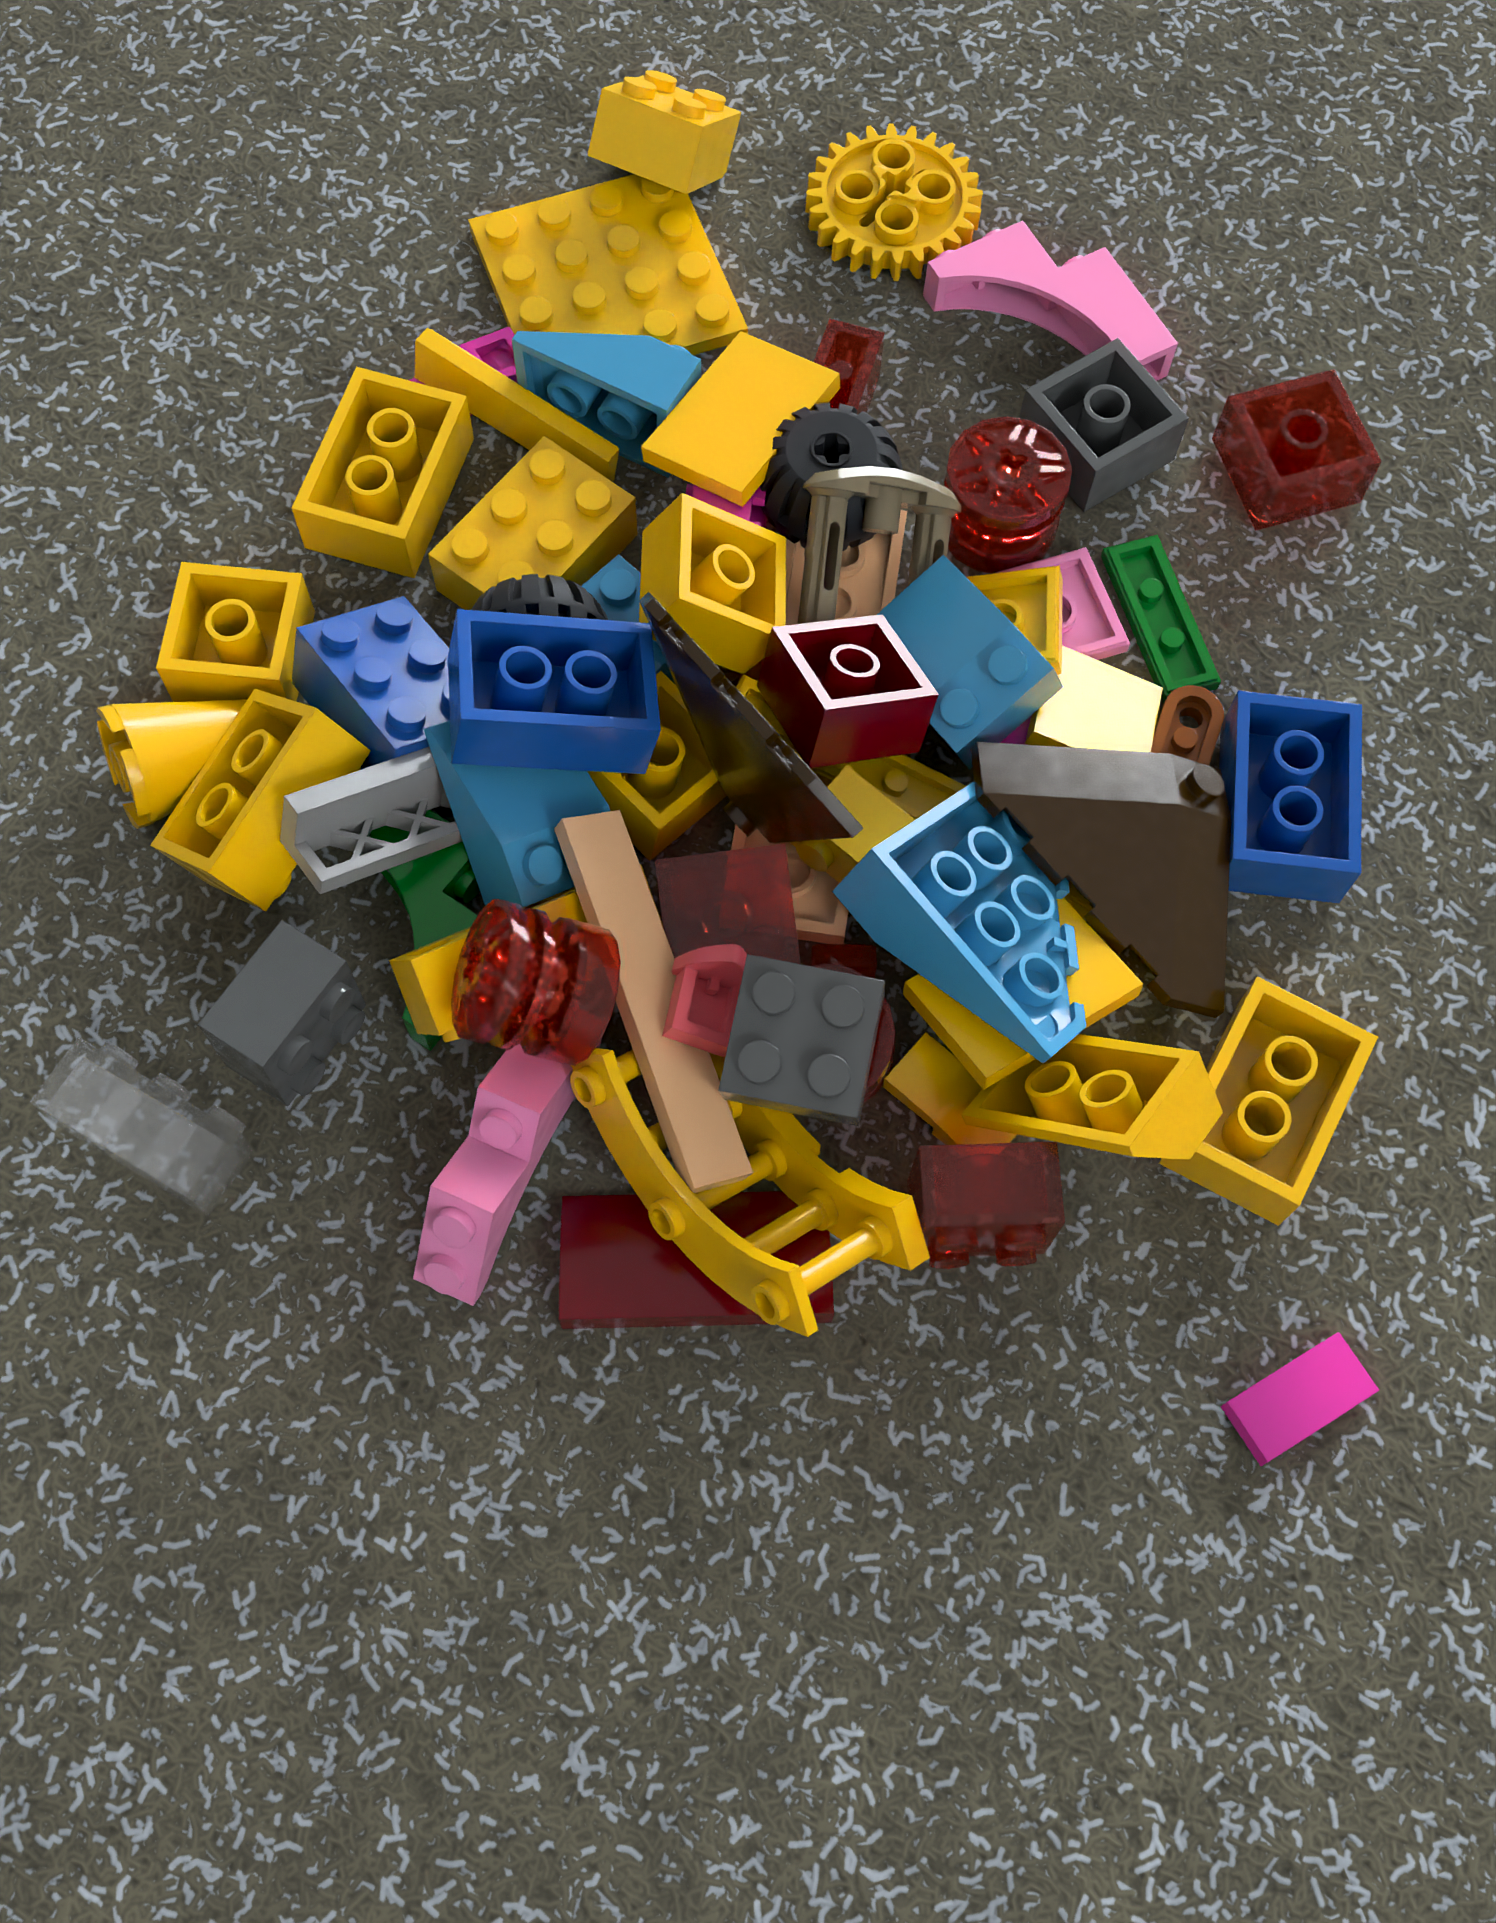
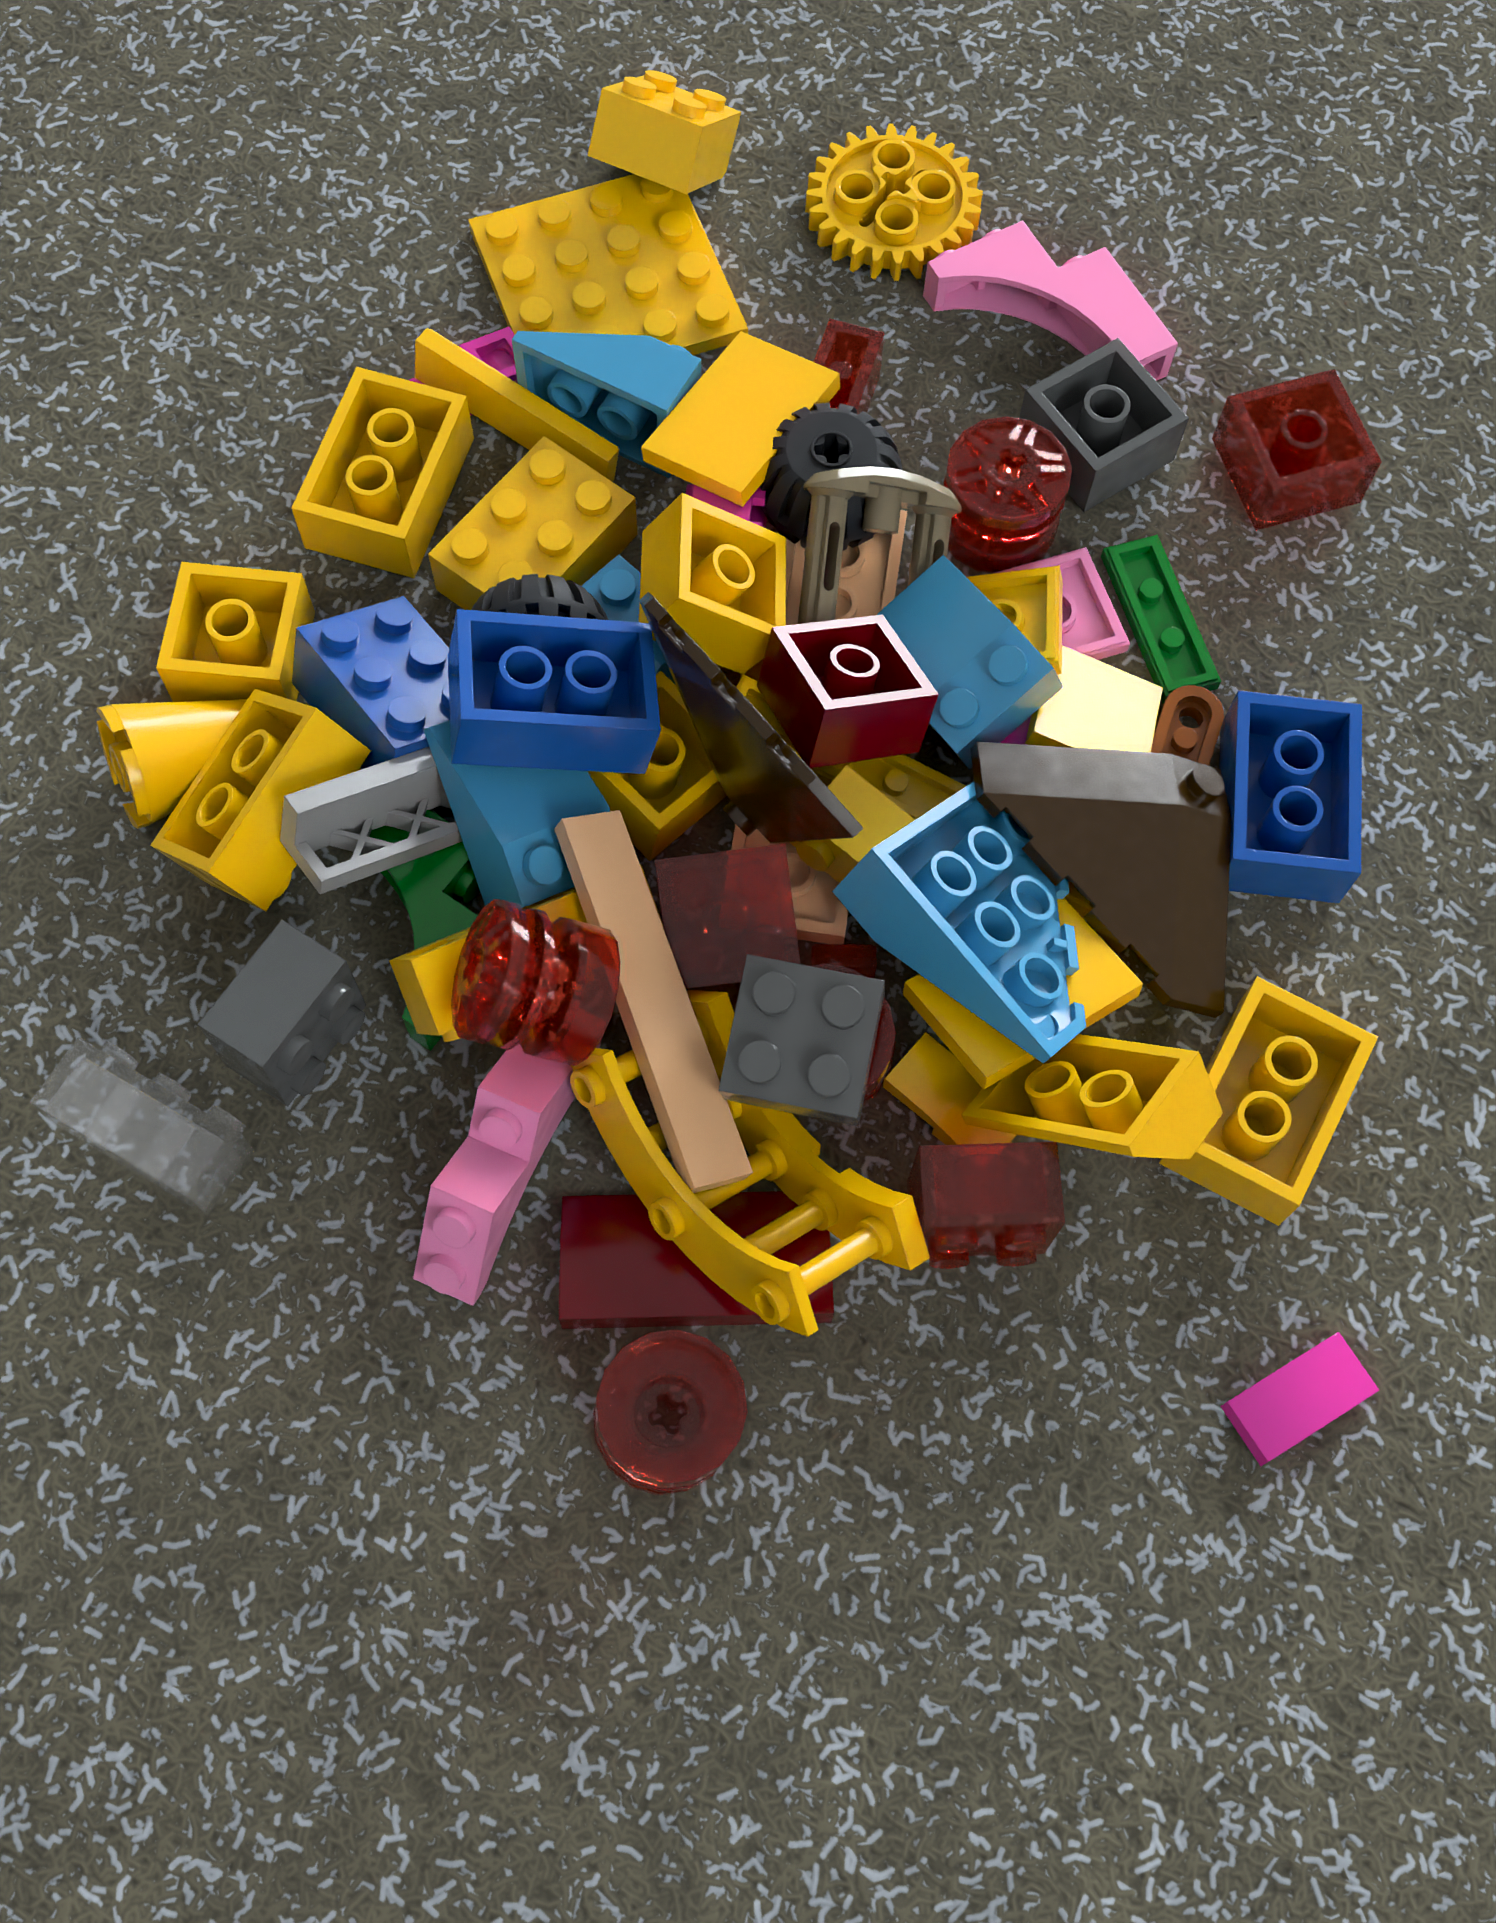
coral tile [662,944,747,1057] -> none
none -> clear red wheel [593,1330,748,1496]

